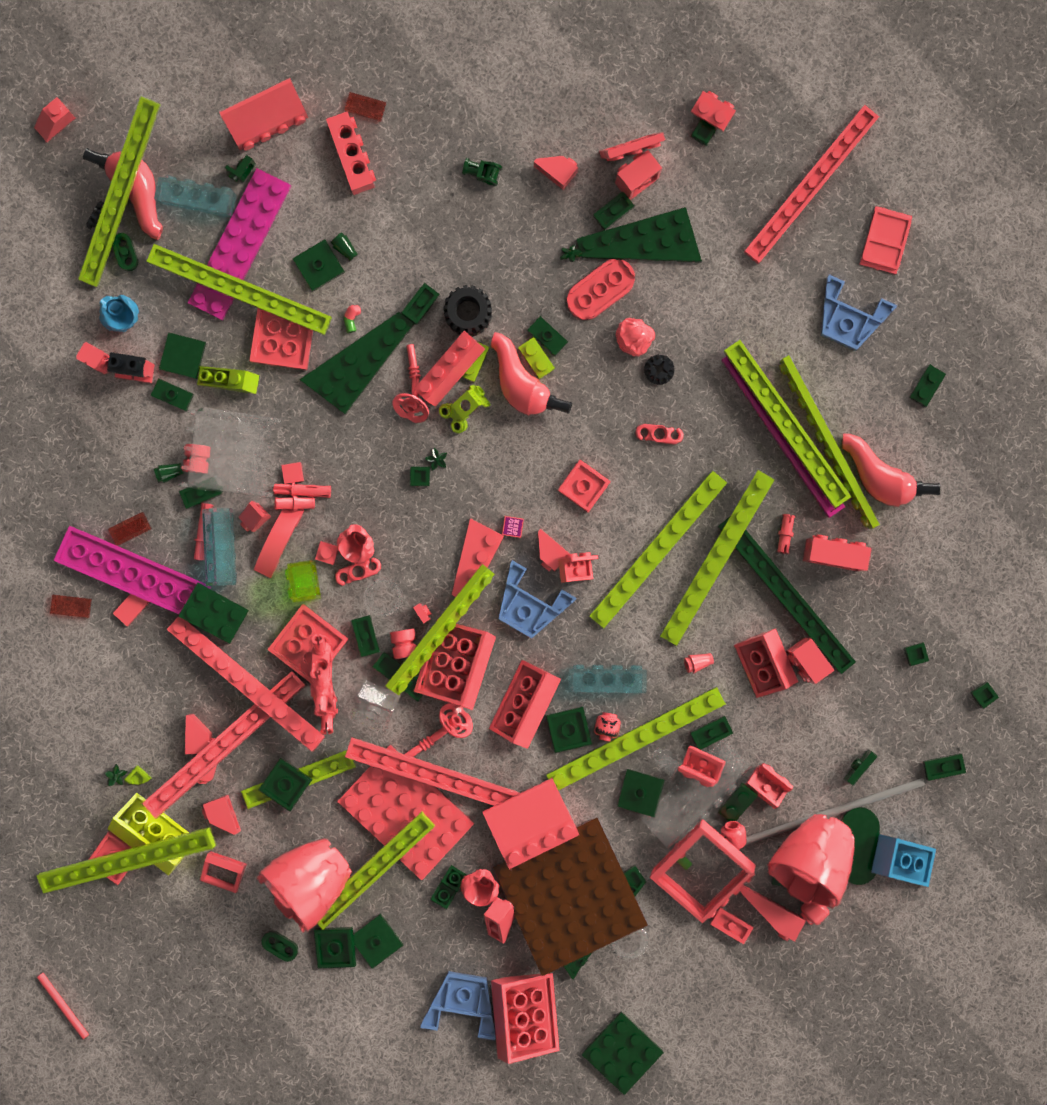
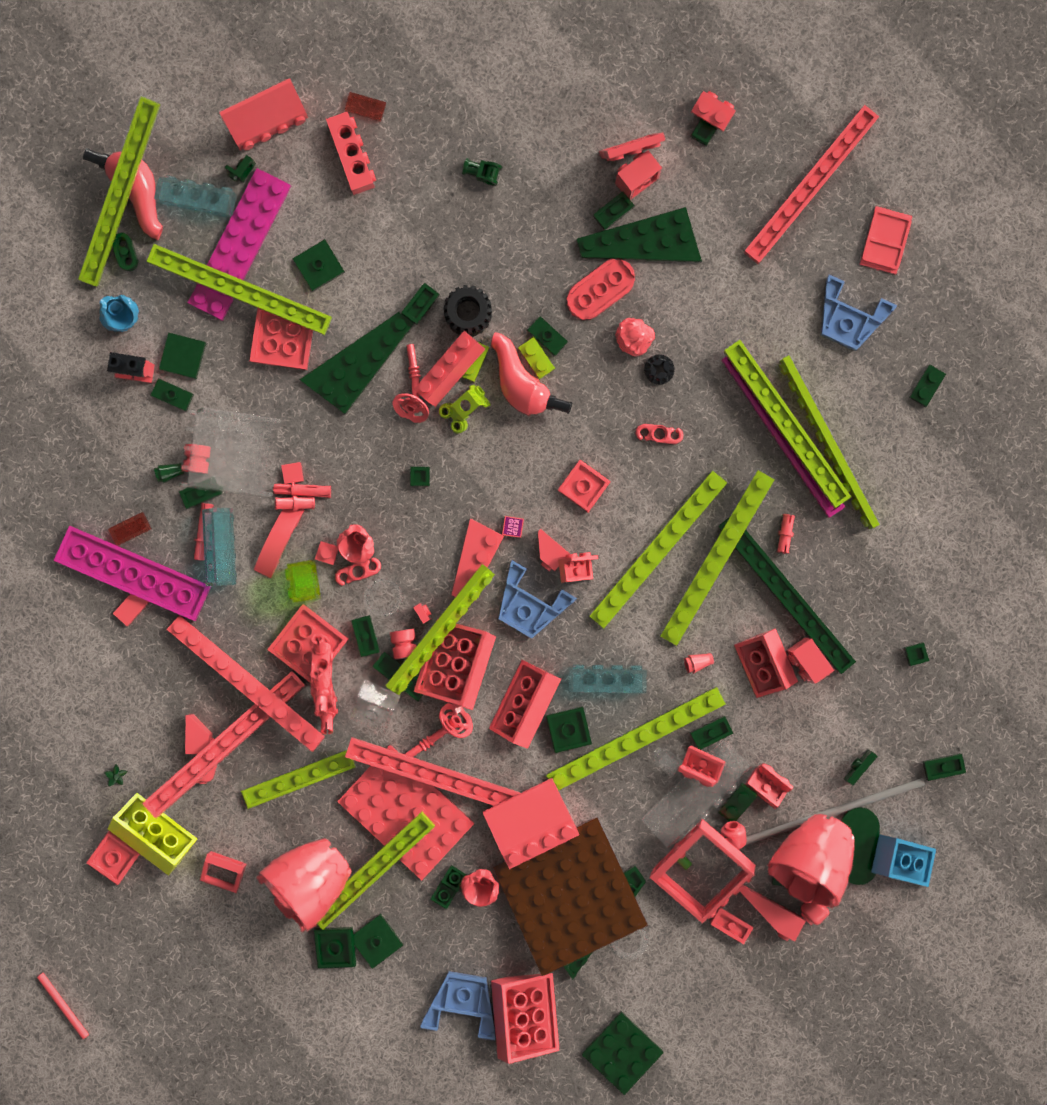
coral slope [34,97,75,142] -> none
lime plate [36,827,216,894] -> none
clear red tile [50,595,92,618] -> none
coral brick [76,342,110,374] -> none
black gear [86,201,104,230] -> none
lime tile [124,765,152,785] -> none
dark green plate [178,582,249,644] -> none
lime slope [197,366,260,394] -> none
coral slope [202,795,241,835] -> none
coral slope [239,501,271,532] -> none
dark green tile [259,757,313,812] -> none
dark green plate [261,930,299,962] -> none
dark green cone [331,232,358,261] -> none
arm [343,305,361,334] -> none
dark green plant [425,448,447,471] -> none
coral slope [484,897,515,944] -> none
coral slope [534,156,578,190] -> none
dark green plant [560,244,583,262] -> none
coral head [594,712,621,742] -> none
dark green plate [618,769,665,817] -> none
coral brick [803,535,871,572] -> none
coral animal [842,434,940,507] -> none
dark green plate [970,682,999,709] -> none

